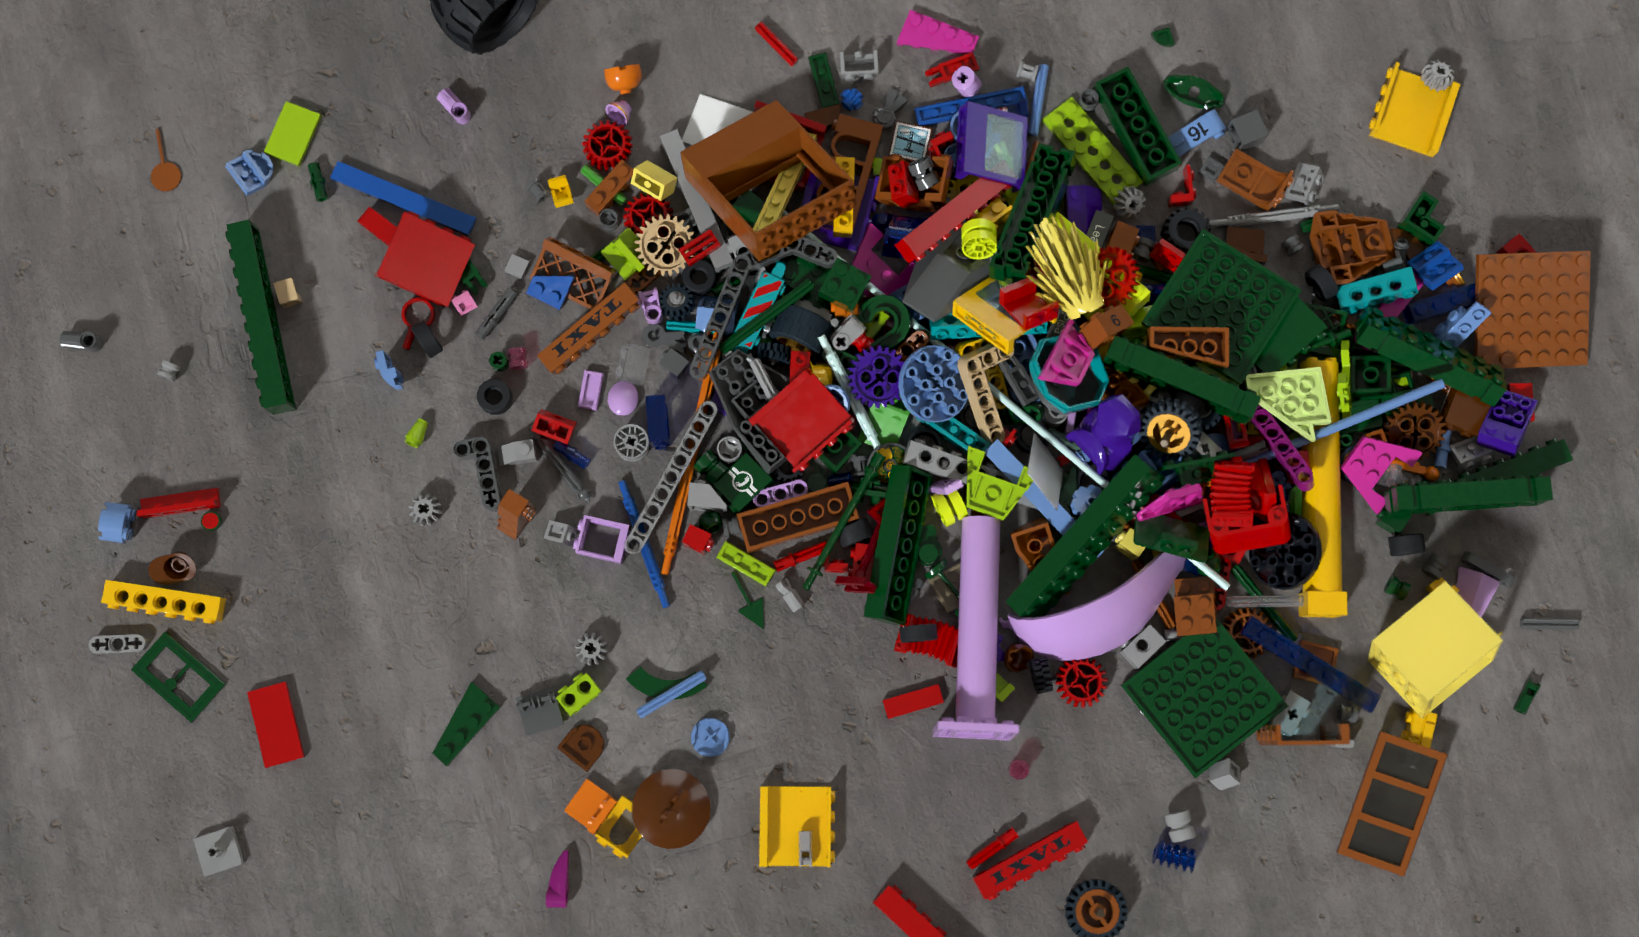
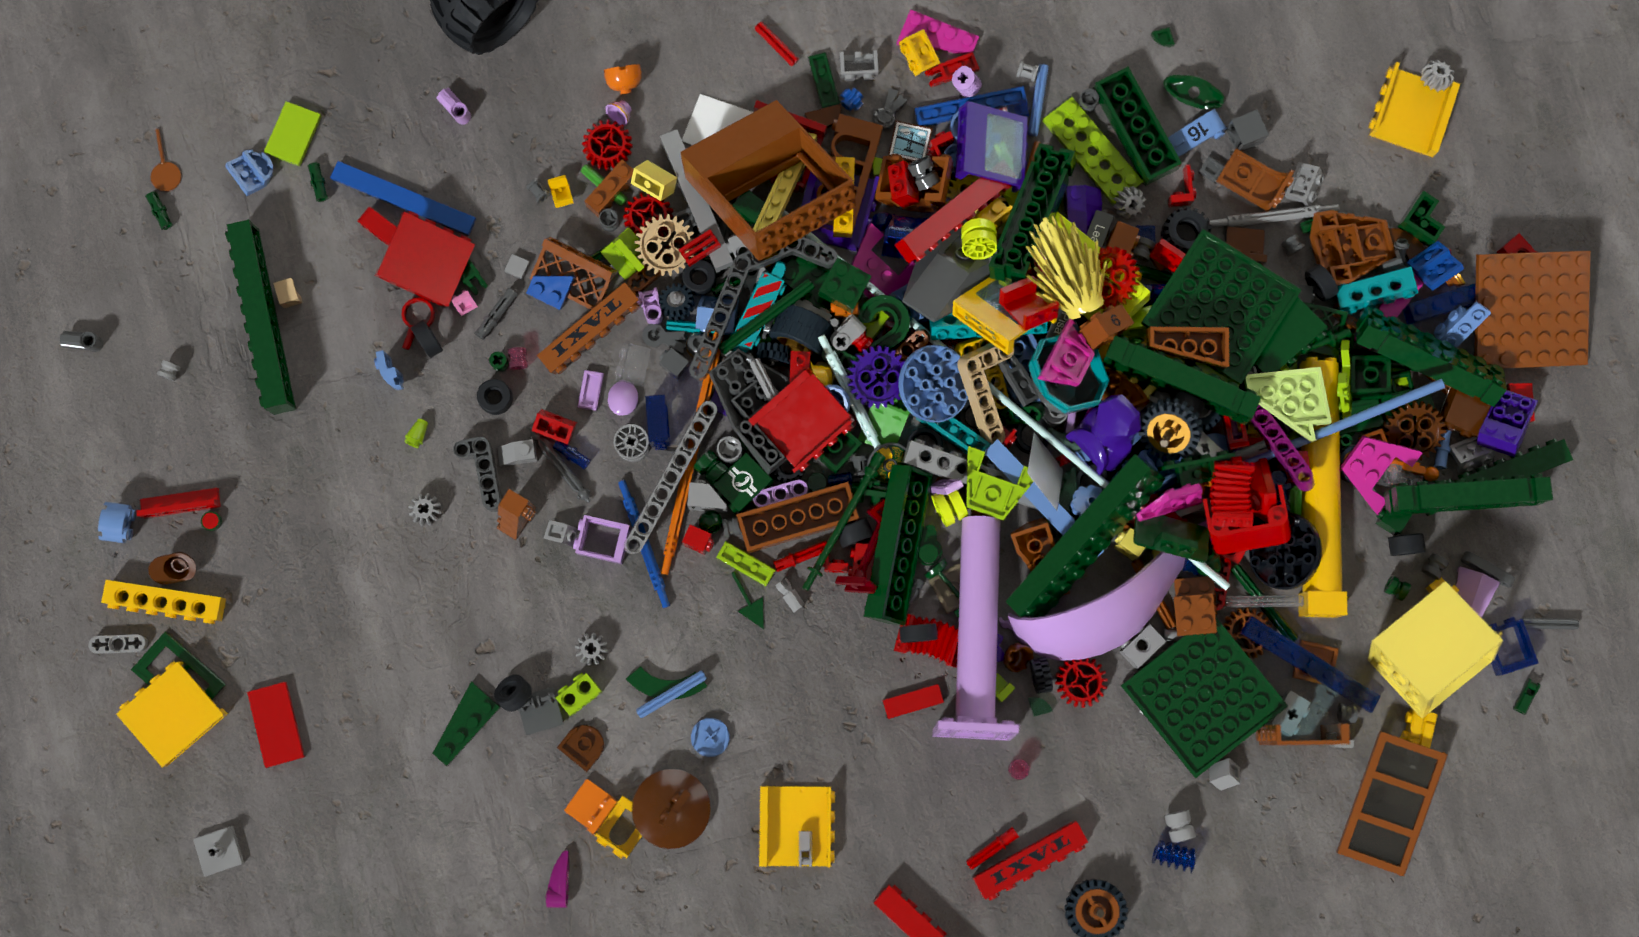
none -> yellow panel [116,661,228,768]
none -> dark green pin [145,191,173,230]
none -> black tyre [494,674,532,712]
none -> yellow bracket [899,29,940,76]
none -> clear green tile [1028,697,1053,717]
none -> clear blue window [1489,617,1539,676]

